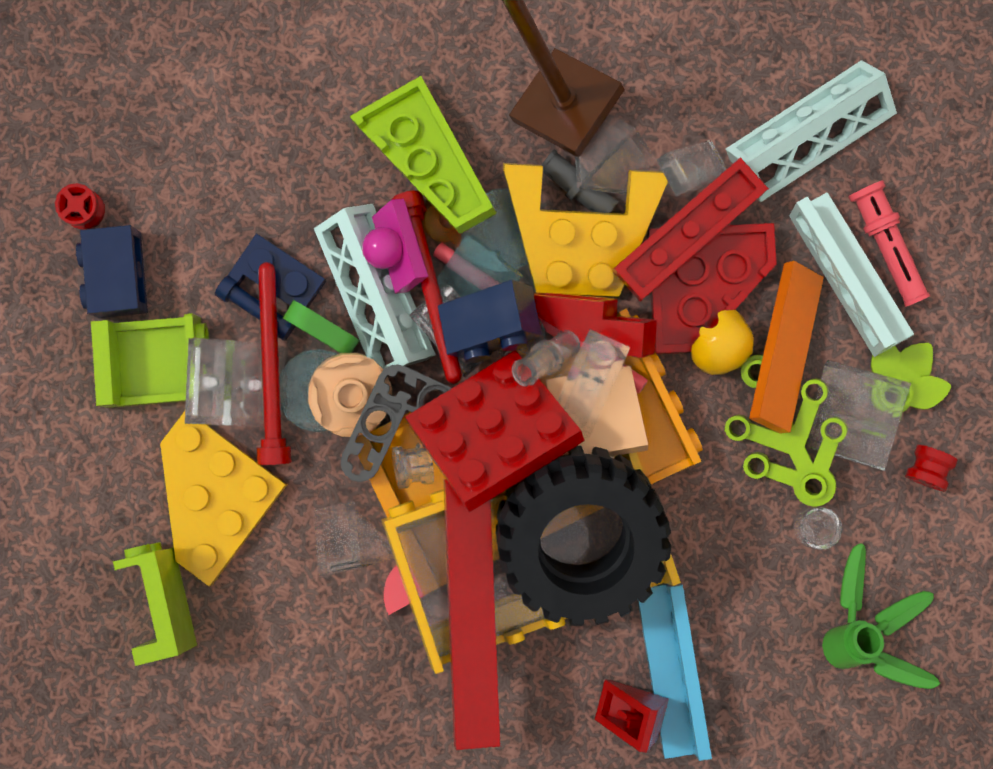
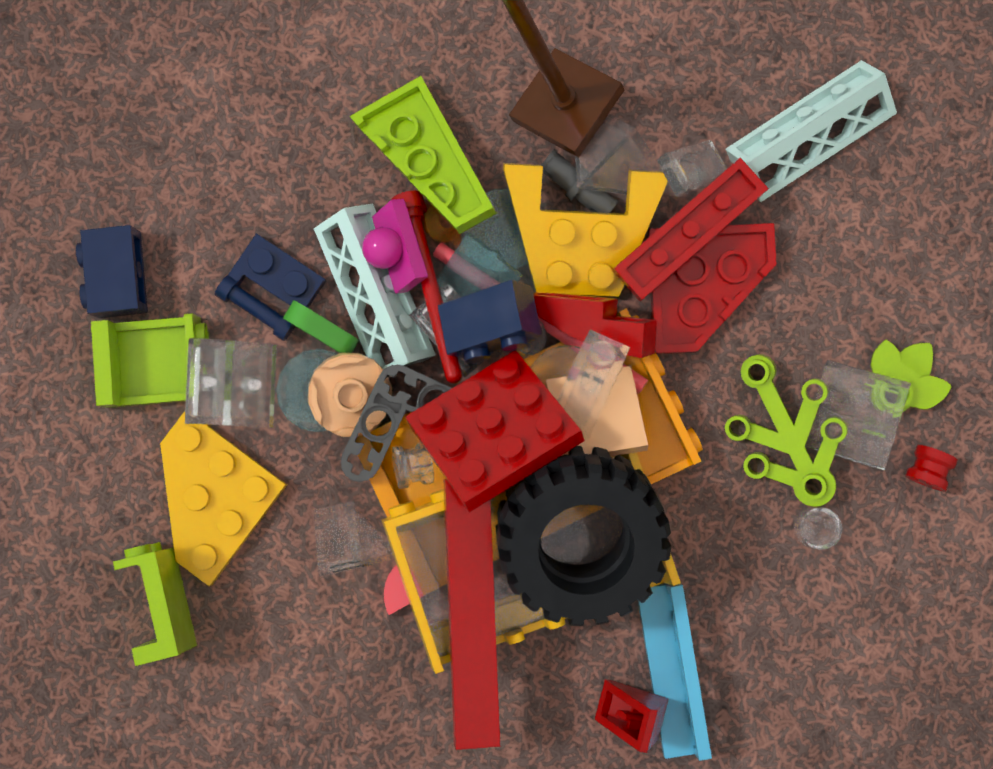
red wheel [55,183,105,230] -> none
red piece [257,262,291,465] -> none
clear pin [512,330,580,387] -> none
yellow hair [691,310,754,375] -> none
orange tile [749,261,824,434] -> none
light aqua fence [789,192,914,357] -> none
bright green plant [822,543,940,689] -> none
coral pin [848,180,930,307] -> none

